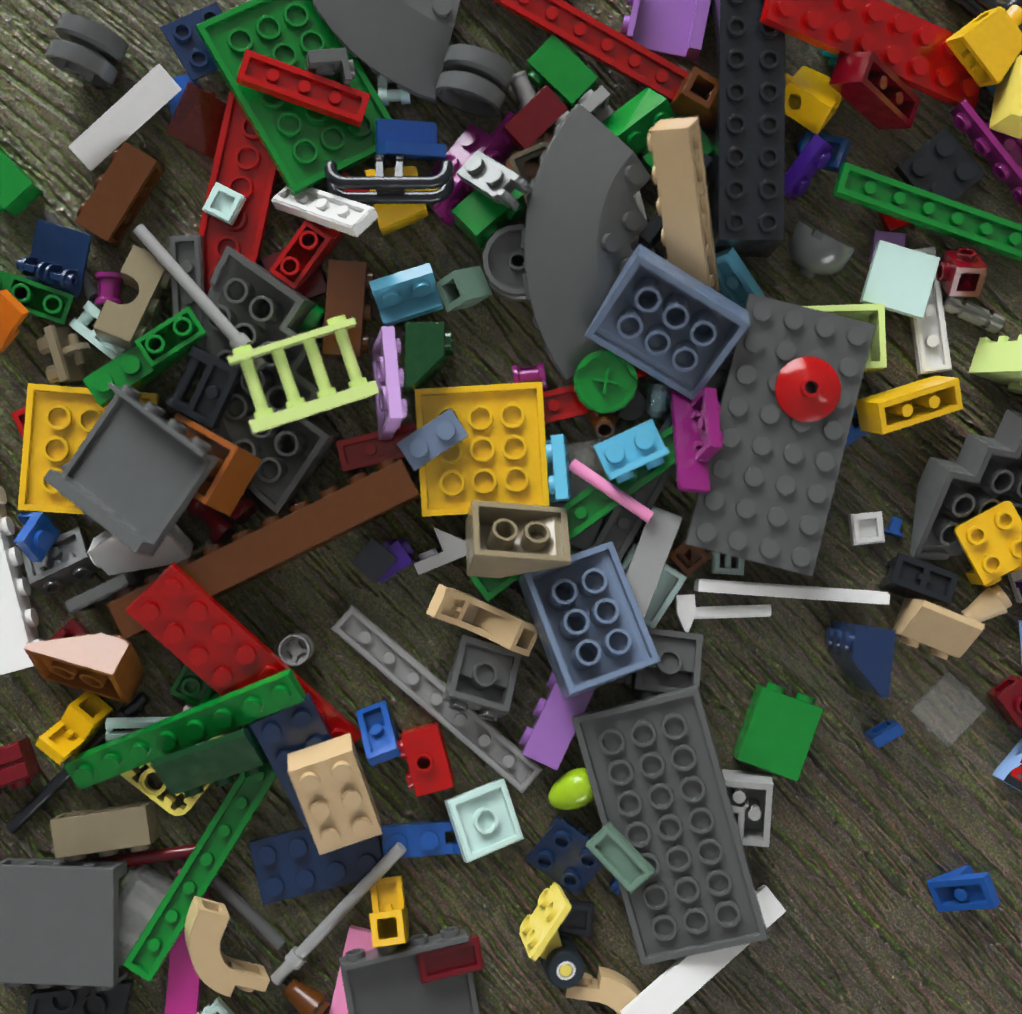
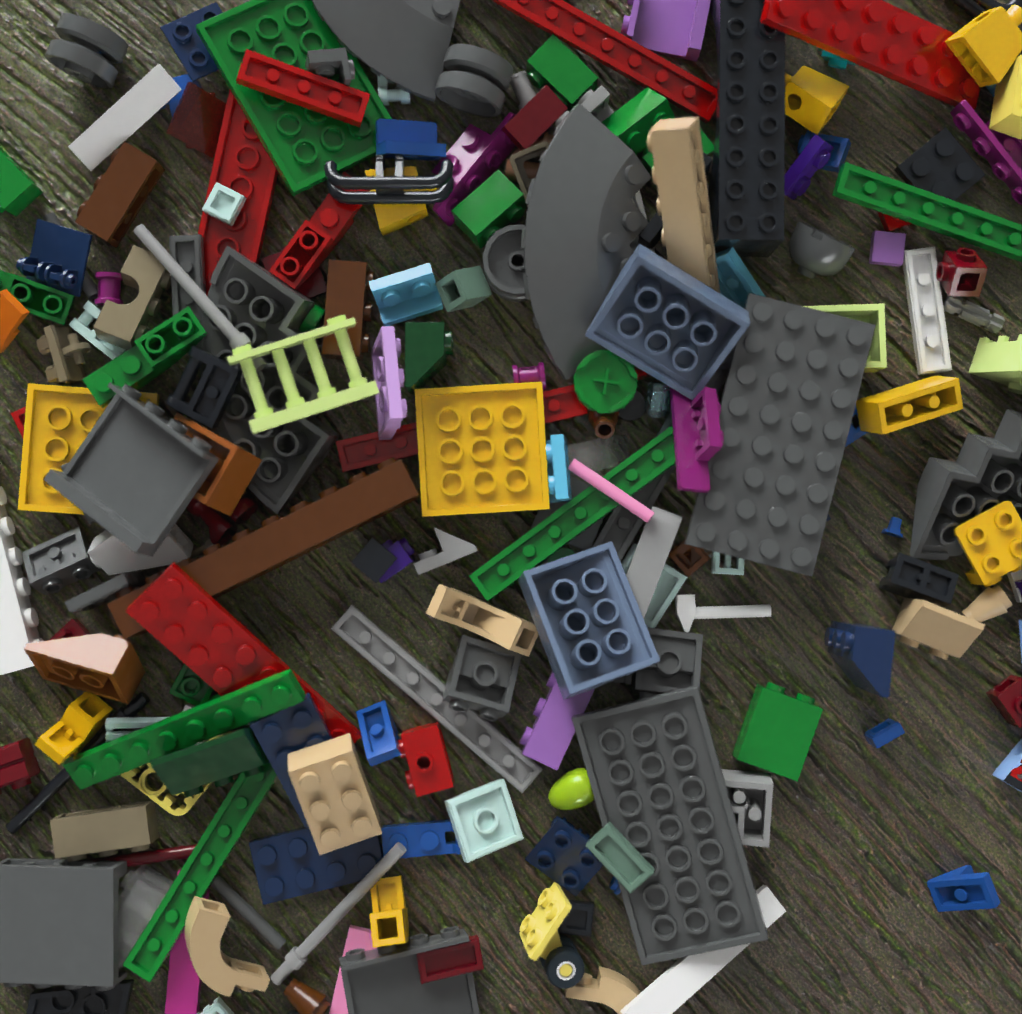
blue bracket [14,511,60,562] -> none
white tile [271,186,379,237] -> none
light grey wheel [278,632,315,666] -> none
sand blue plate [397,408,469,471] -> none
hinge [456,150,533,210] -> none
dark tan slope [465,500,571,578] -> none
medium azure bracket [593,419,670,484] -> none
reddish brown slope [670,66,718,134] -> none
white tile [694,578,890,605] -> none
red dish [775,357,841,422] -> none
dark red brick [829,51,920,130] -> none
white tile [848,511,885,546] -> none
light aqua tile [860,240,940,320] -> none
clear piece [909,671,986,747] -> none

